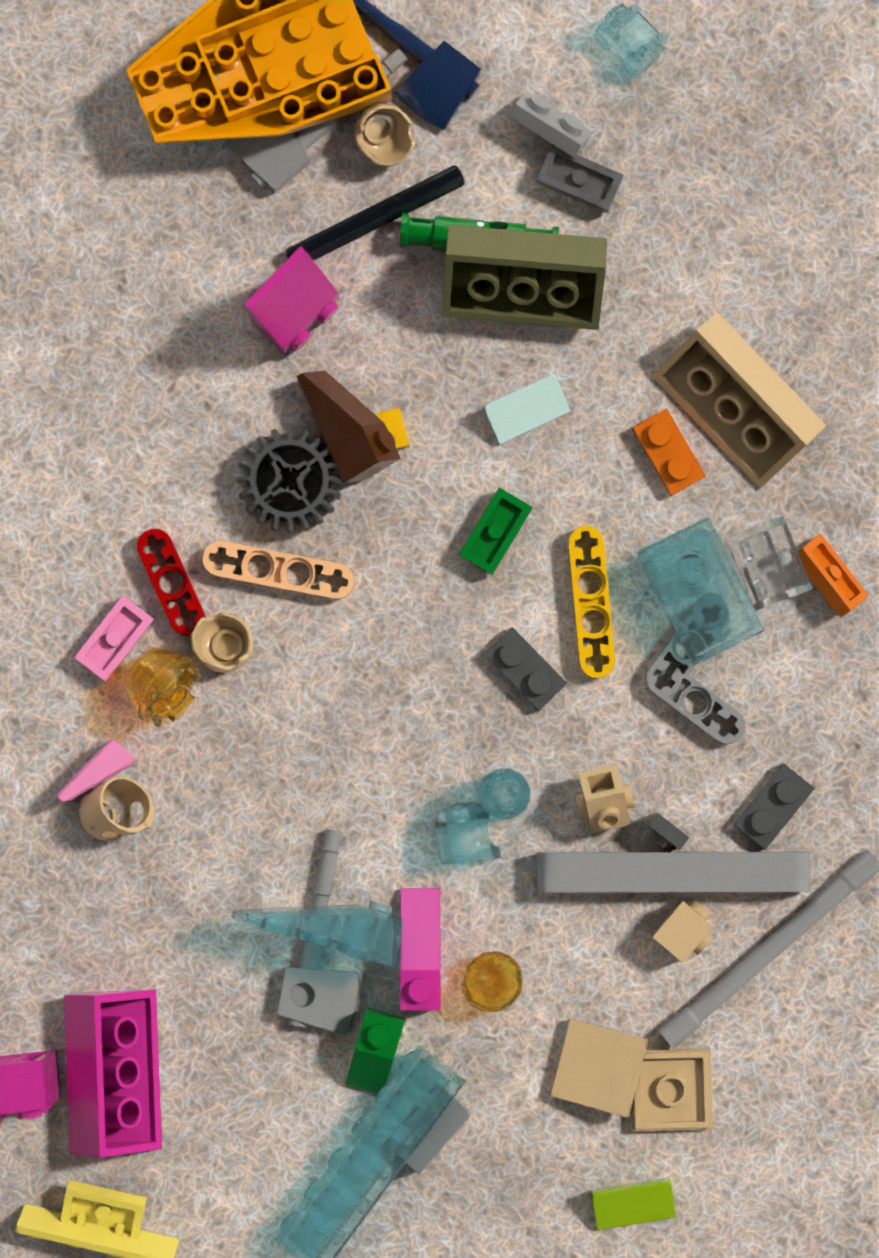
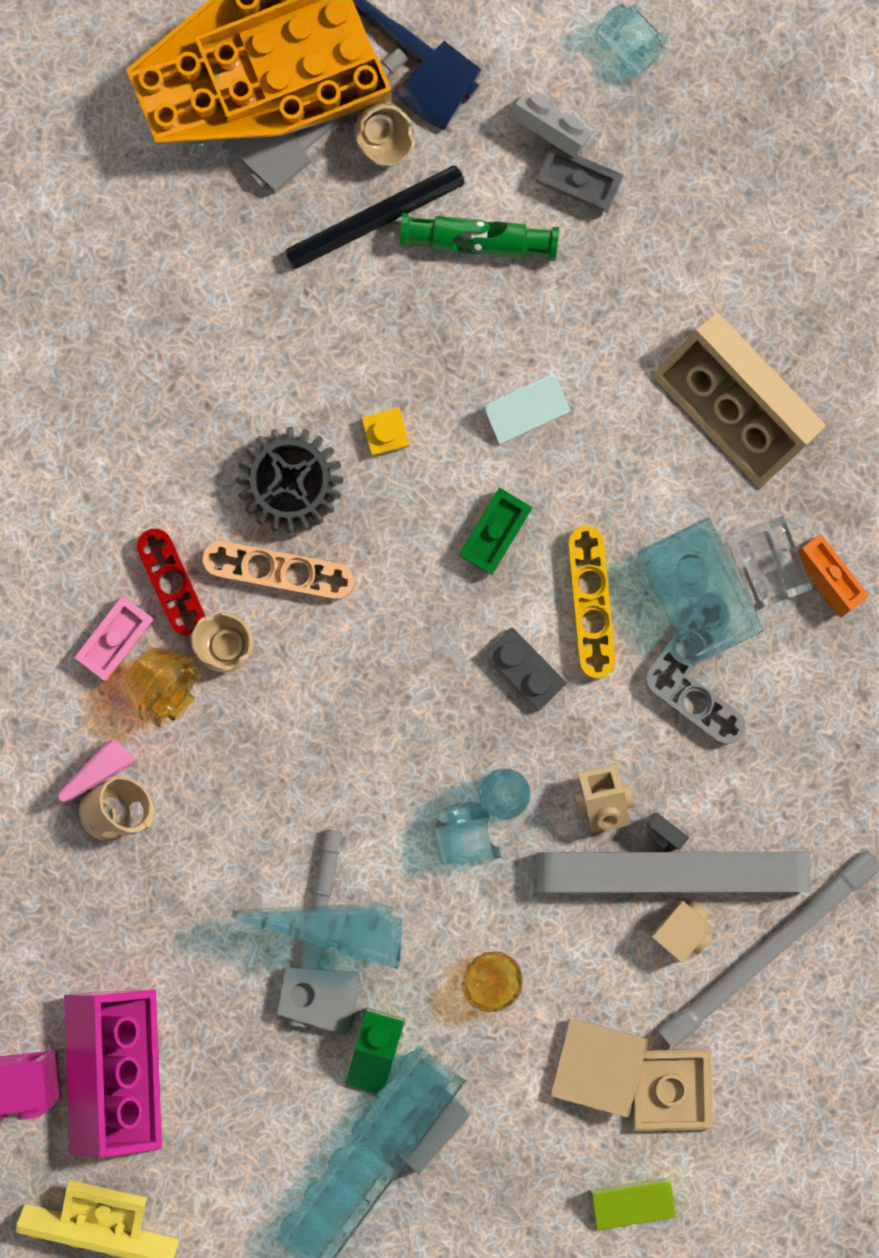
dark pink slope [244,246,340,355] -> none
reddish brown slope [296,370,401,483] -> none
dark pink slope [400,888,441,1010] -> none
olive brick [441,225,607,330] -> none
orange plate [632,408,706,496] -> none
dark grey plate [733,763,815,850] -> none

